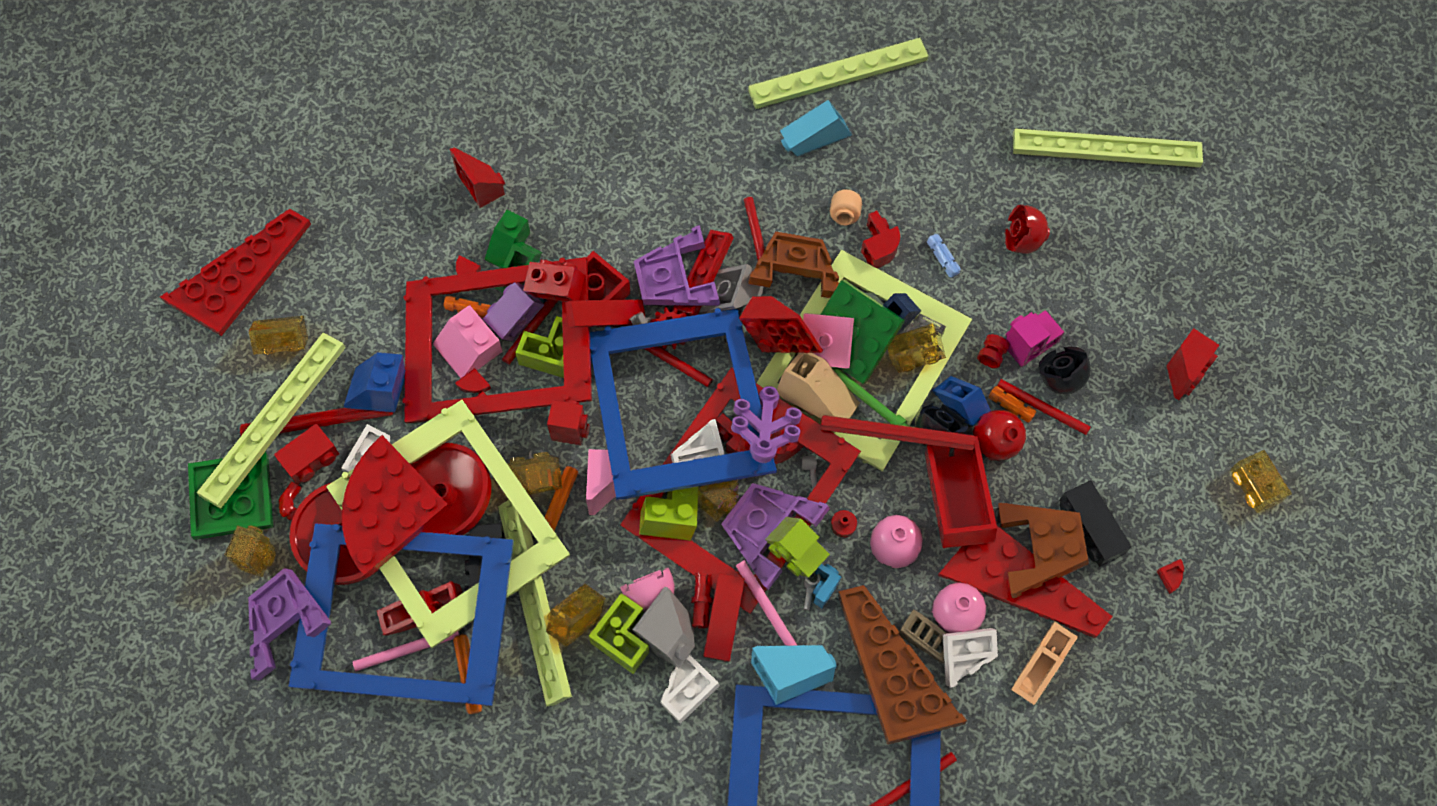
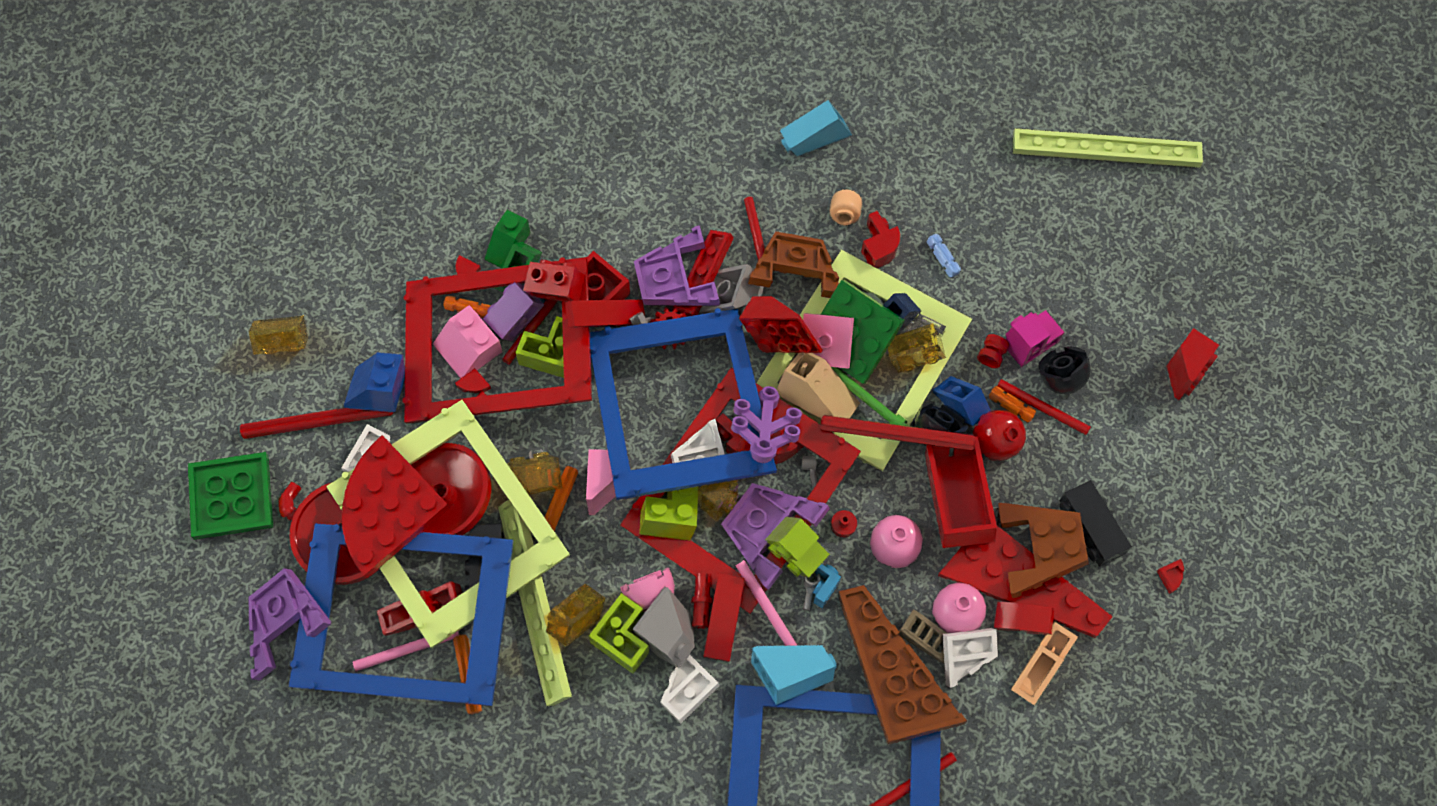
red wing [160,209,311,336] -> none
yellowish green plate [197,333,345,509] -> none
clear yellow brick [224,525,276,577] -> none
red brick [273,423,339,485] -> none
red slope [450,147,505,208] -> none
red brick [547,400,590,445] -> none
red bar [644,346,713,387] -> none
yellowish green plate [748,38,928,109] -> none
red cylinder [1005,204,1050,254] -> none
clear yellow brick [1230,450,1292,513] -> none
none -> red slope [994,602,1055,635]

